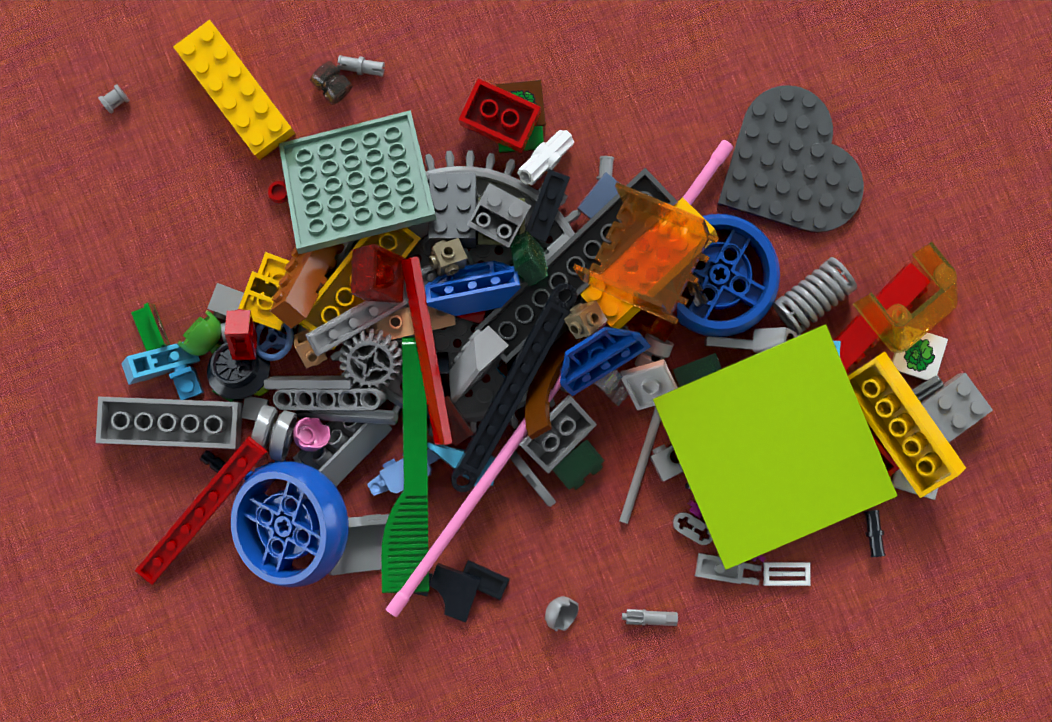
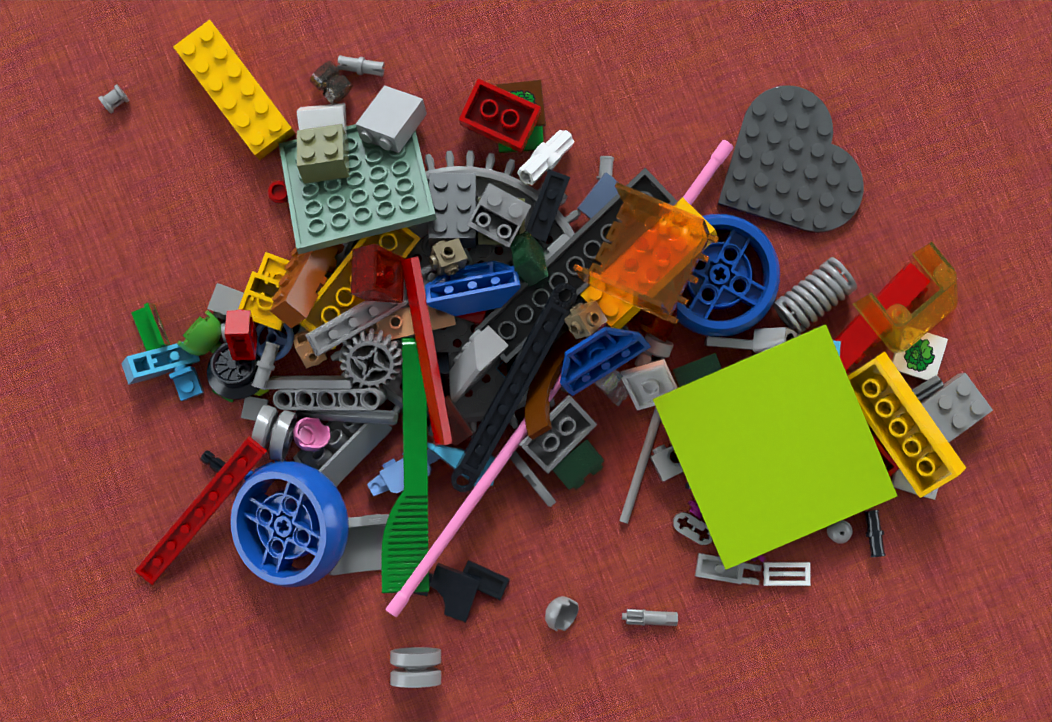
light grey brick [96,397,243,449] -> none
black axle [680,263,708,307] -> none
none -> light grey pin [251,341,280,390]
none -> white slope [297,103,347,136]
none -> olive brick [297,124,349,184]
none -> brick [356,85,427,153]
none -> light grey wheel [390,647,441,688]
none -> light grey piece [827,520,853,544]

